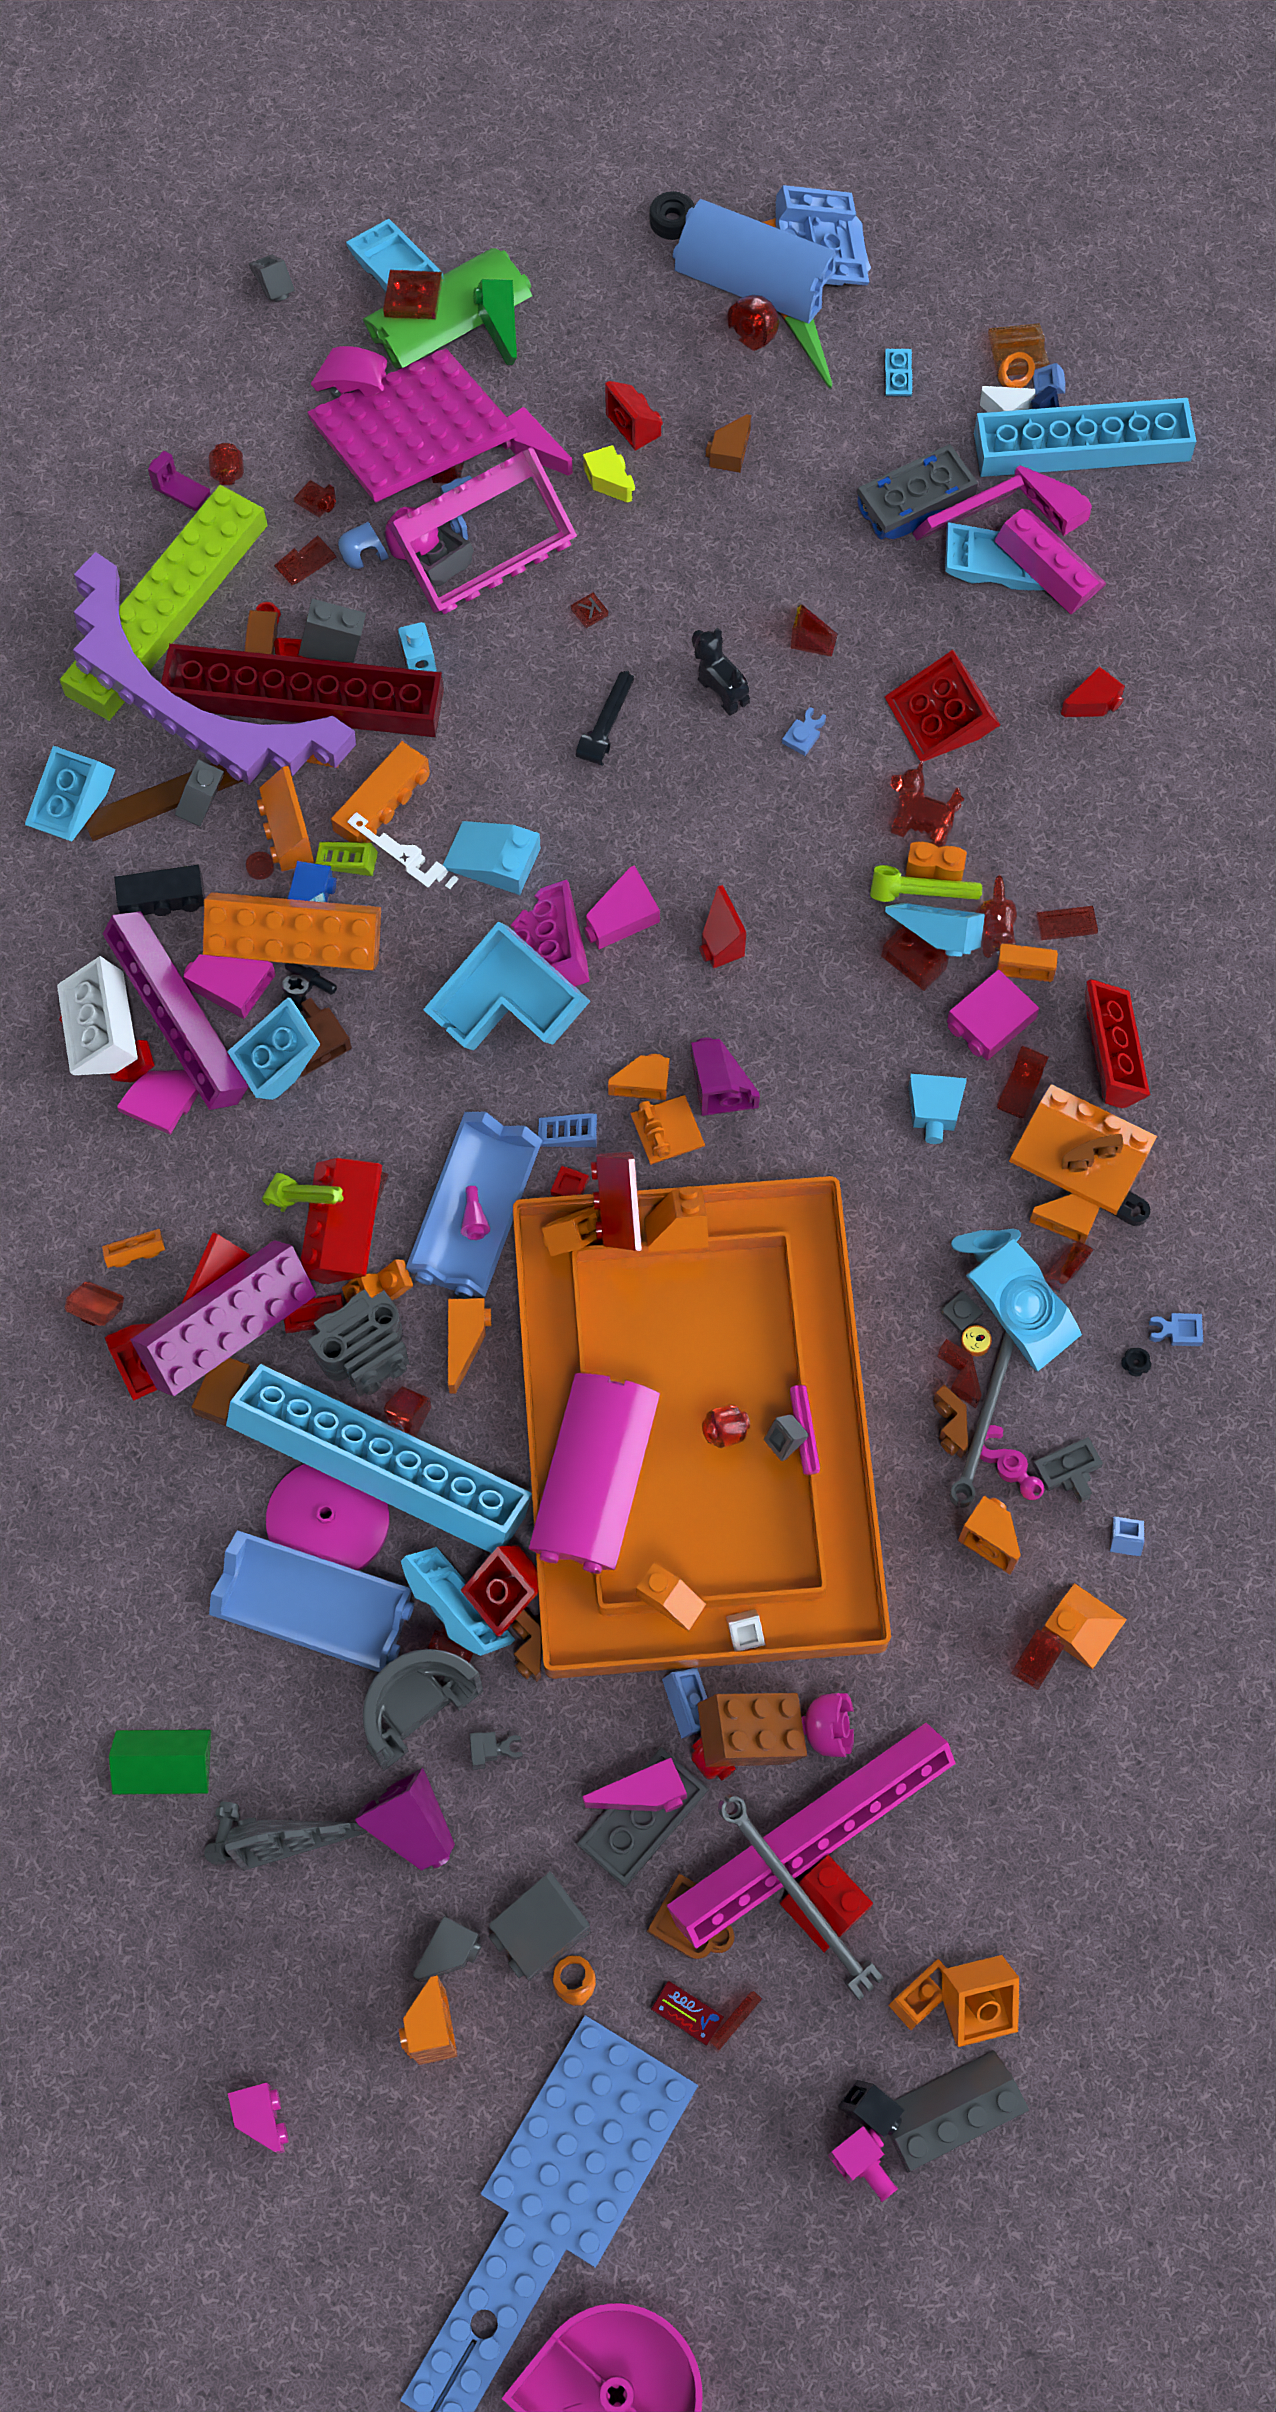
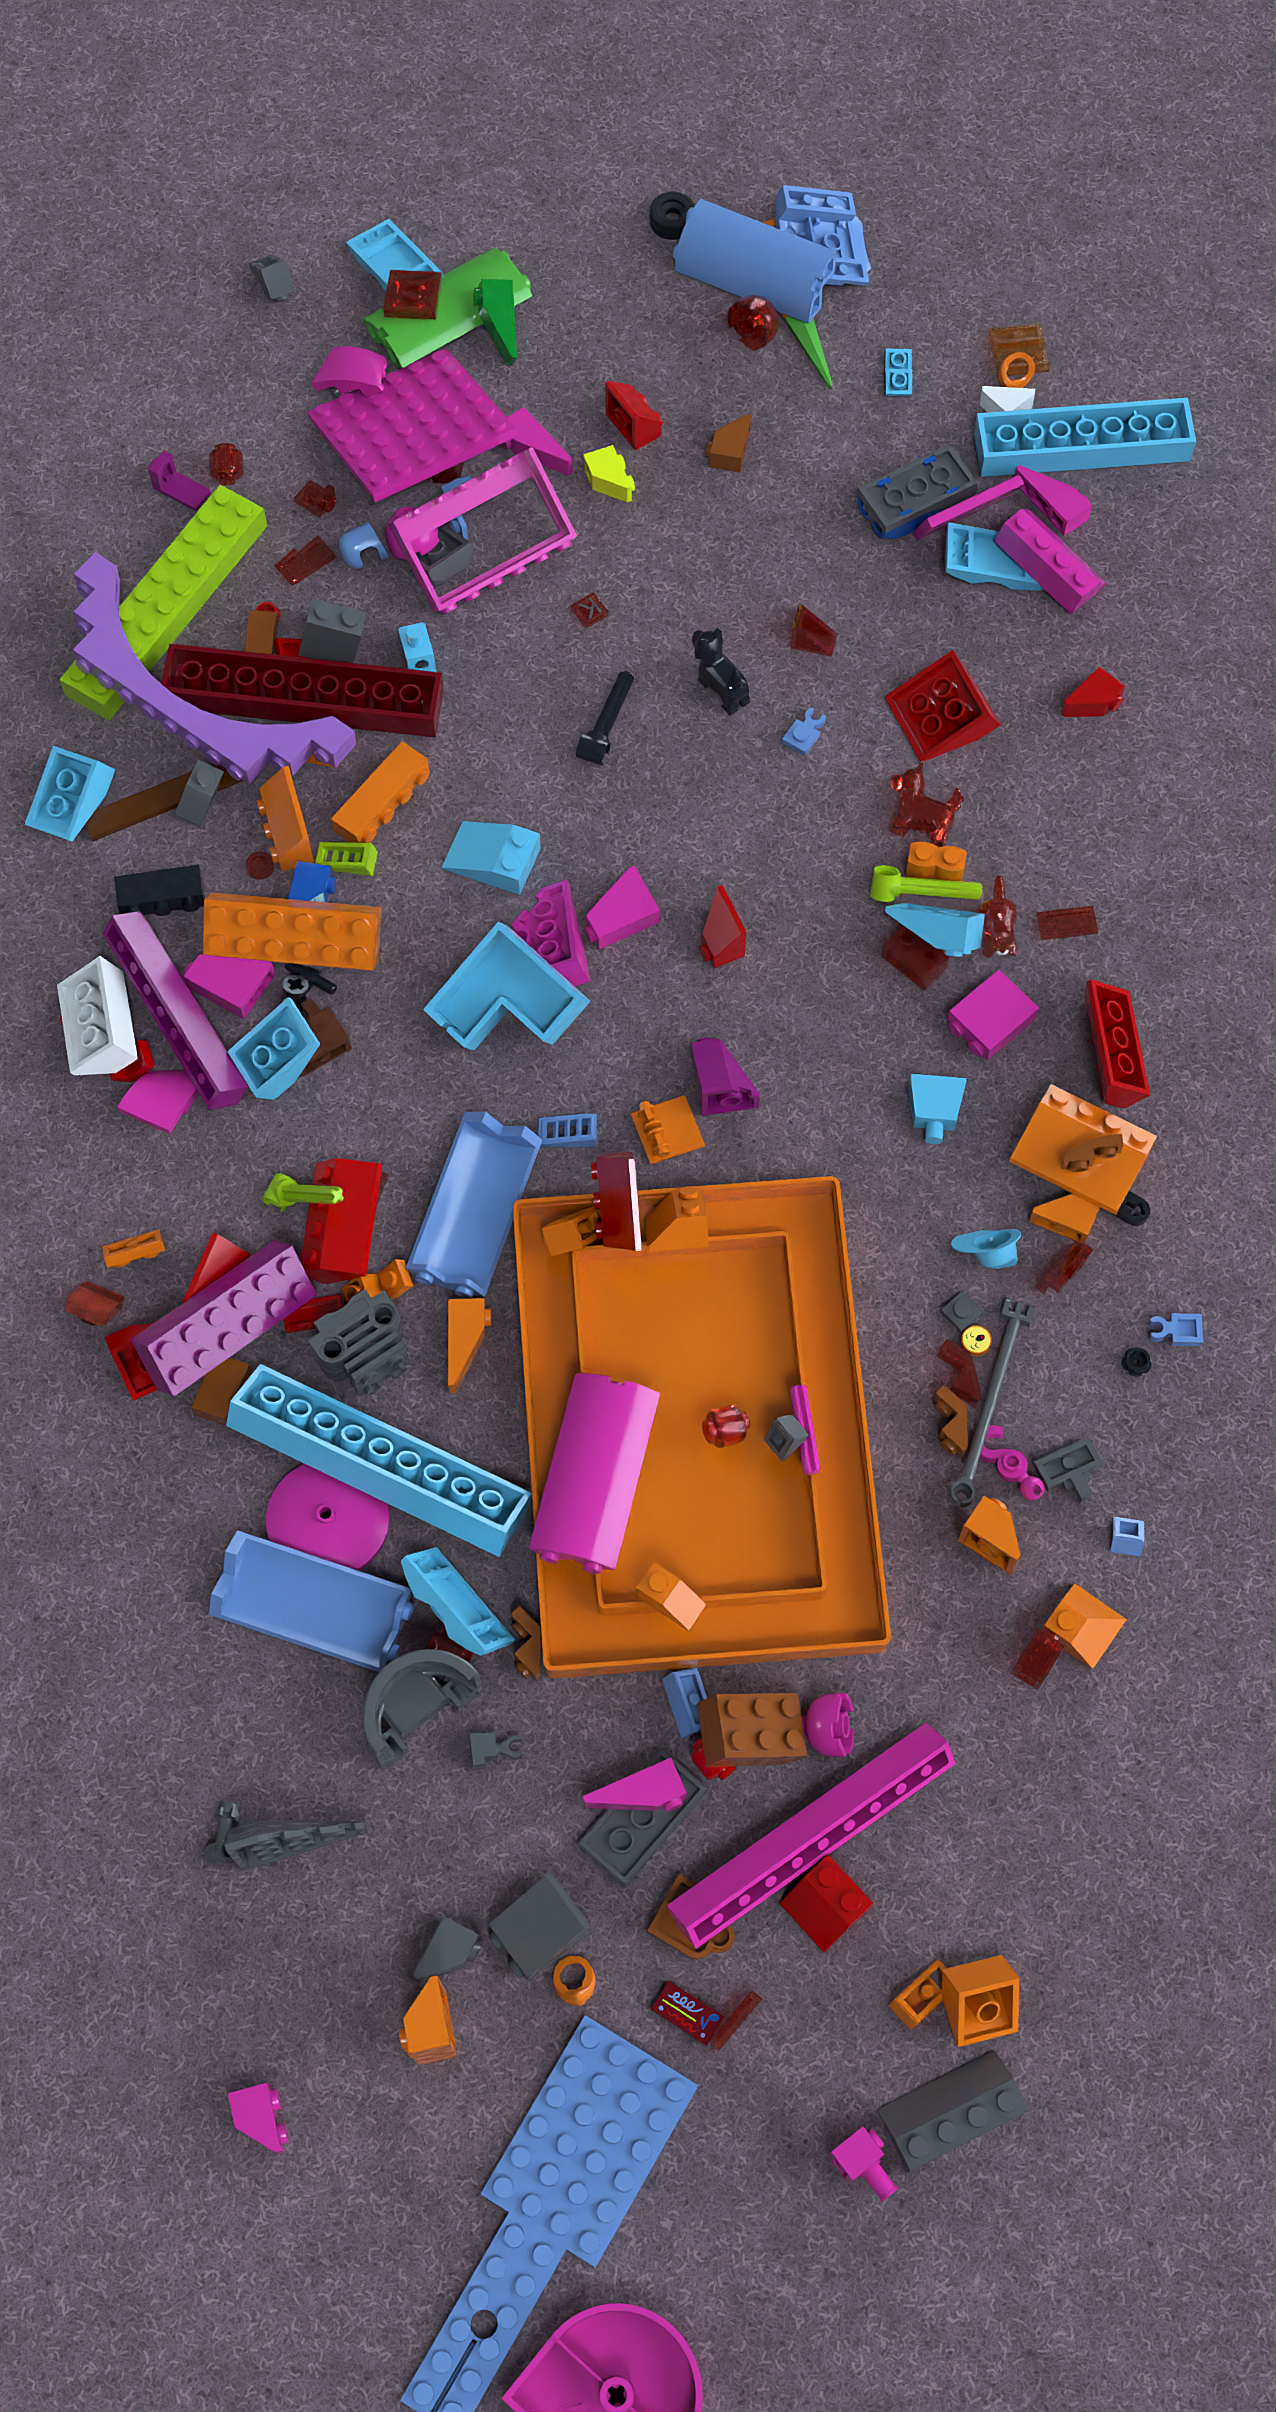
green slope [109,1730,211,1795] -> none
white piece [347,812,458,889] -> none
magenta slope [355,1768,455,1871] -> none
clear red slope [384,1386,432,1438] -> none
dark pink cone [461,1186,490,1240] -> none
red slope [461,1546,539,1636] -> none
red plate [551,1165,589,1197] -> none
orange slope [608,1054,670,1100] -> none
dark grey hinge [718,1795,884,2001] -> none
white slope [726,1610,765,1652] -> none
black slope [838,2080,904,2138] -> none
medium azure slope [966,1239,1082,1371] -> none
orange slope [996,944,1058,982] -> none
clear red bracket [997,1046,1049,1119] -> none
dark blue plate [1031,385,1059,409] -> none
medium blue slope [1033,363,1065,395] -> none

